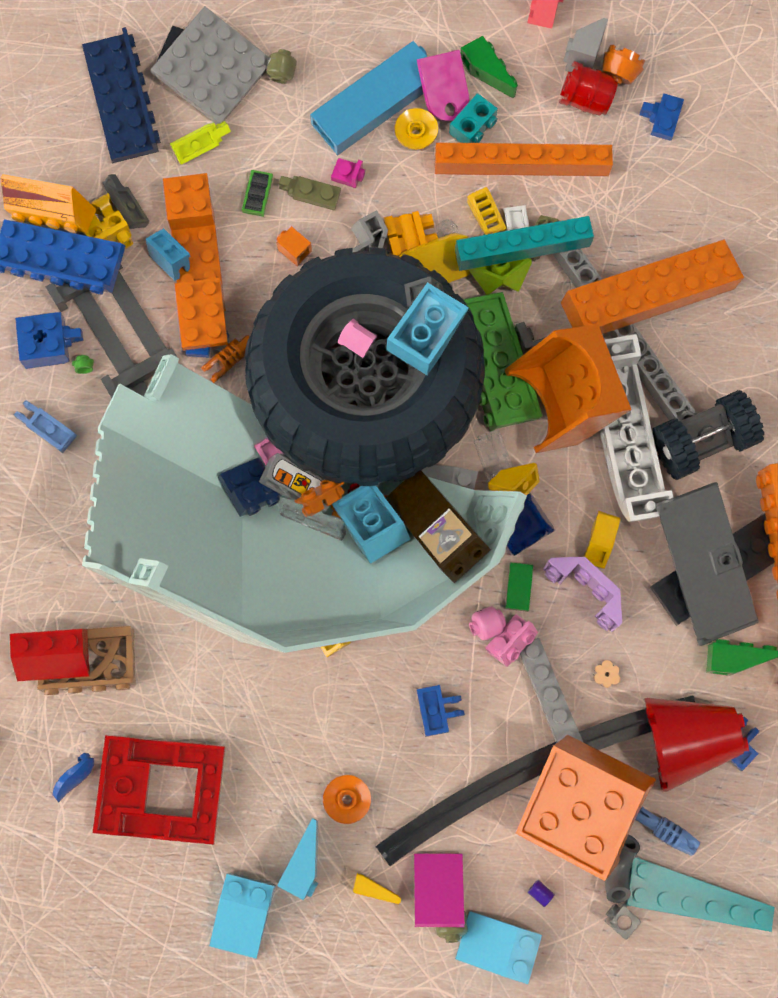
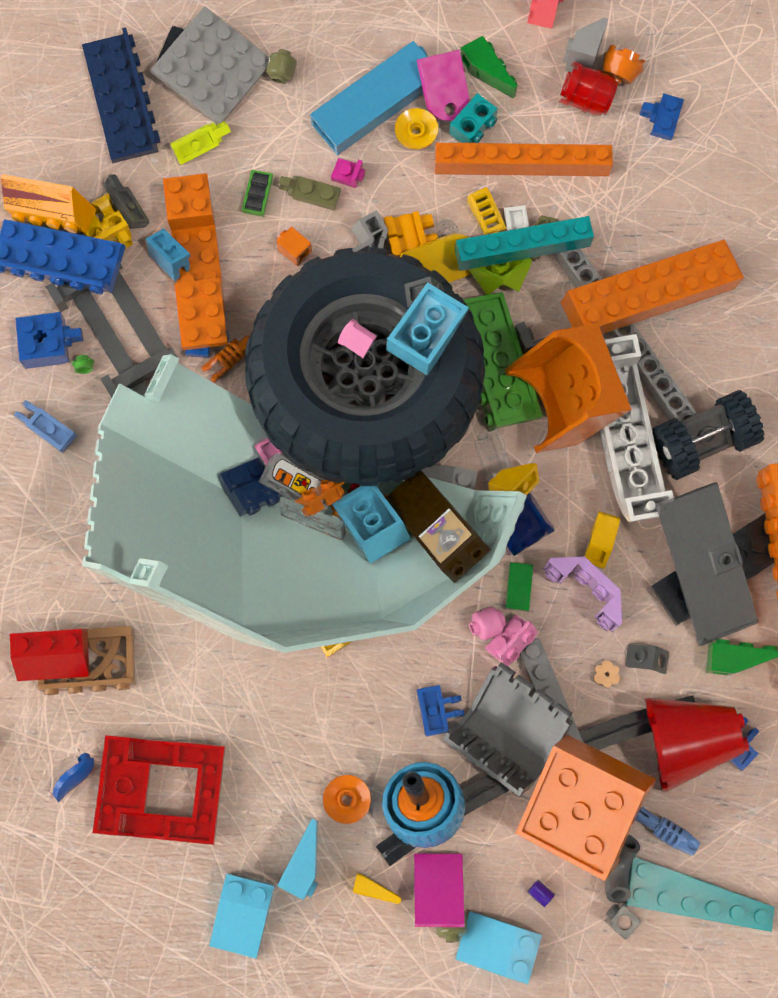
none -> dark azure wheel [382,762,465,848]
none -> dark grey hinge [443,662,573,797]
none -> dark grey bracket [625,644,669,674]

